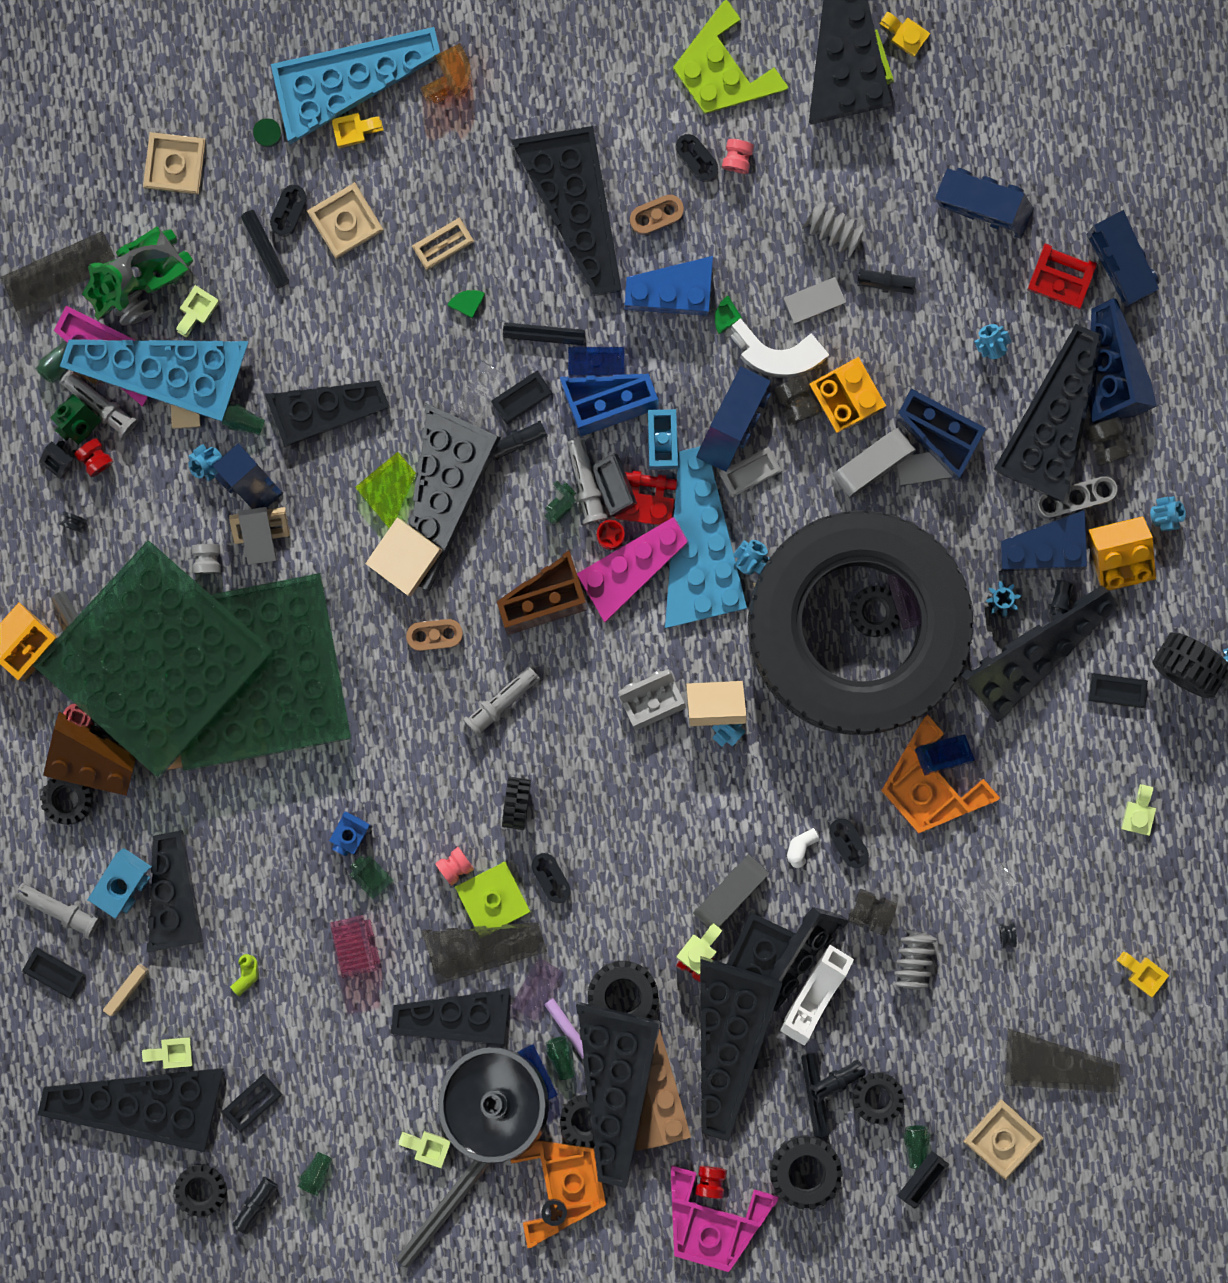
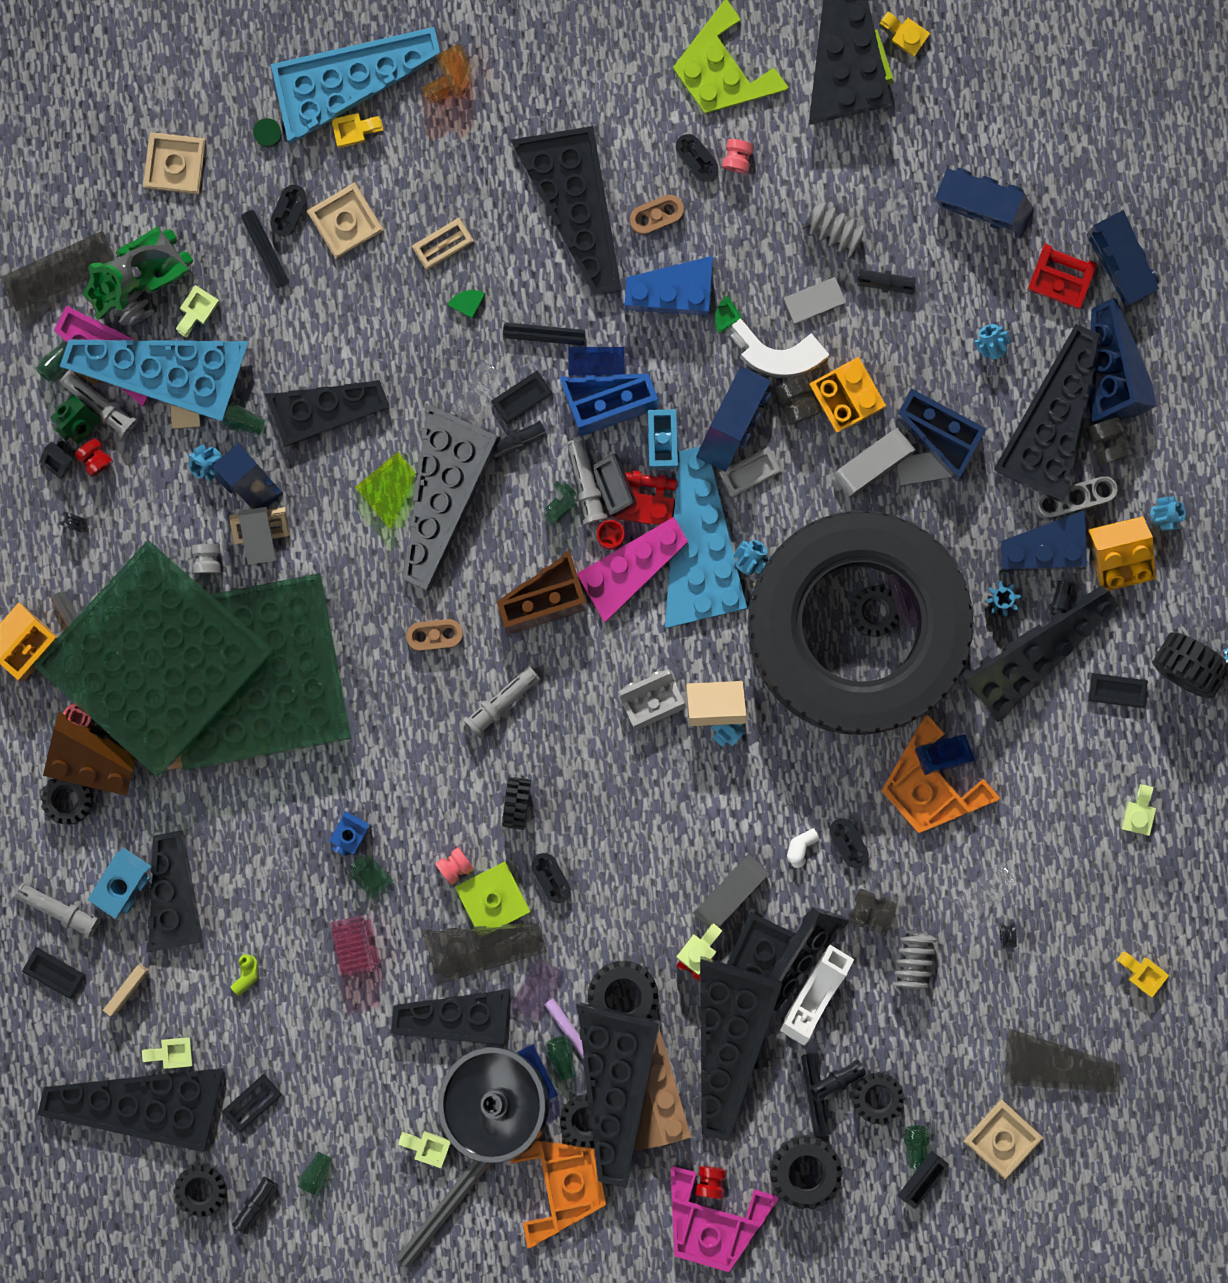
tan tile [365,518,443,596] -> none
black bush [541,1199,567,1226] -> none

